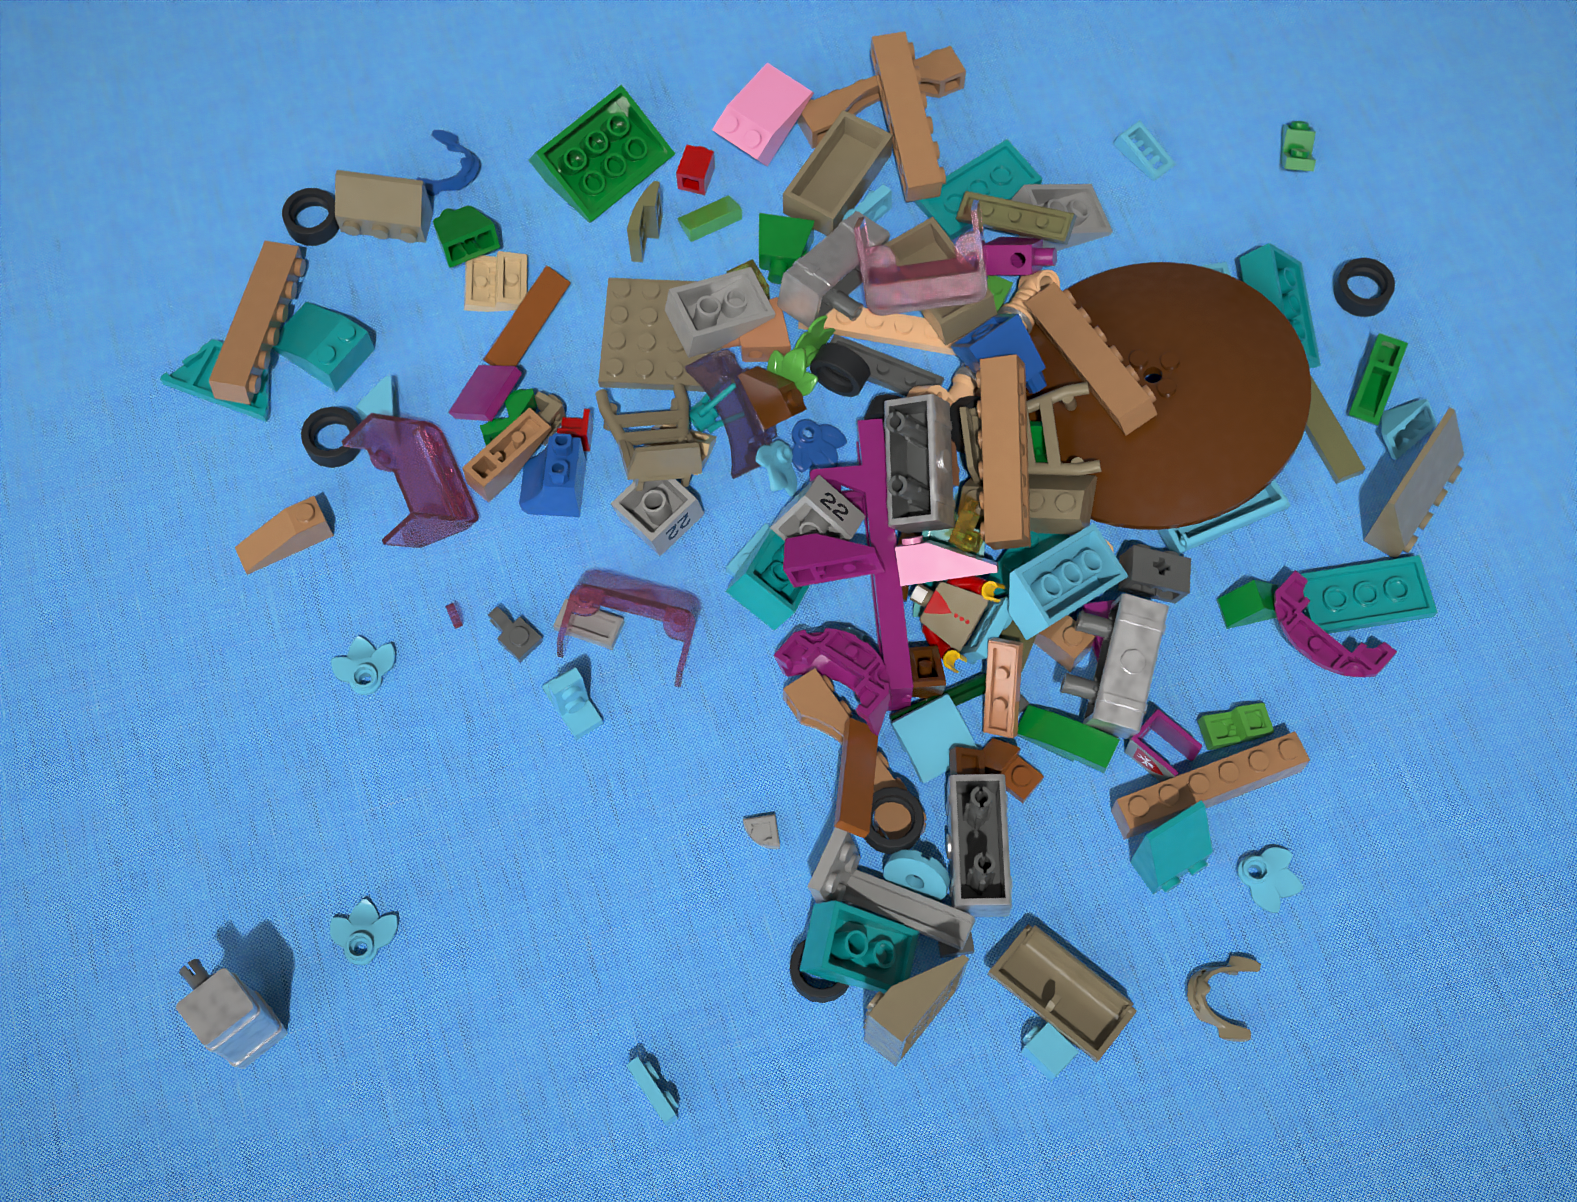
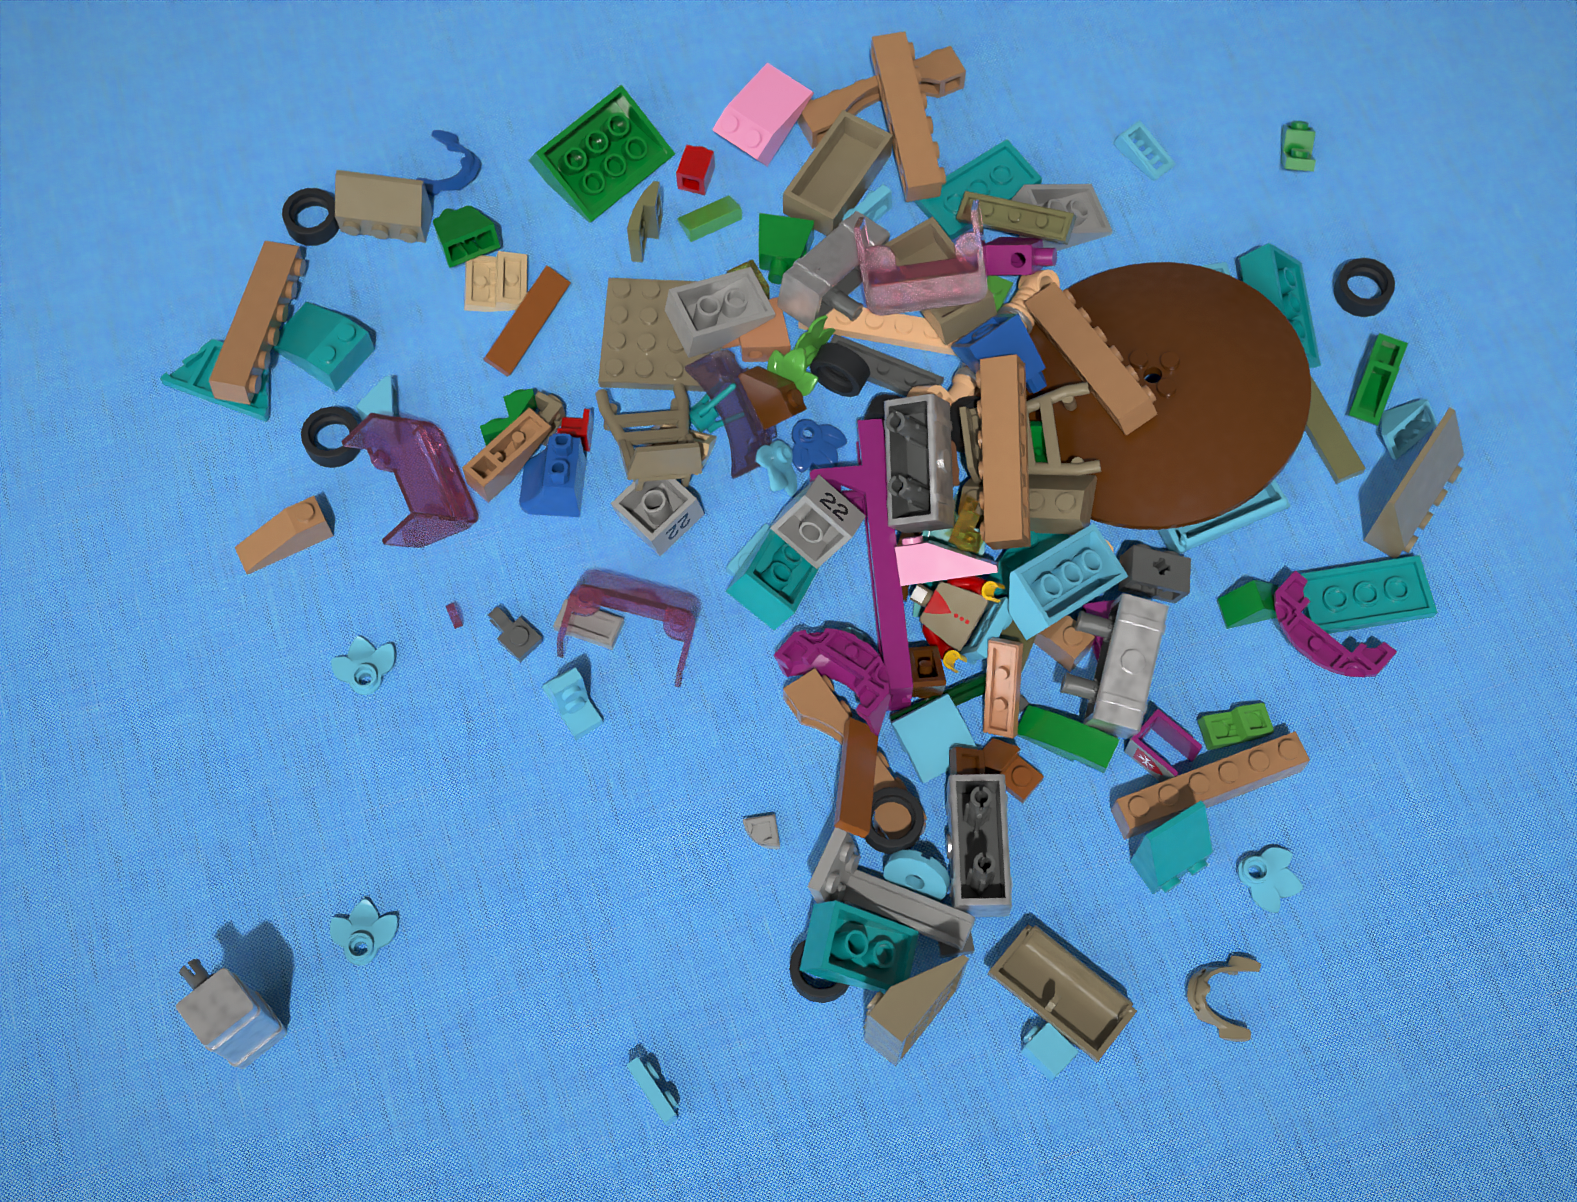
magenta tile [448,365,522,421] -> none
magenta slope [783,533,885,588] -> none

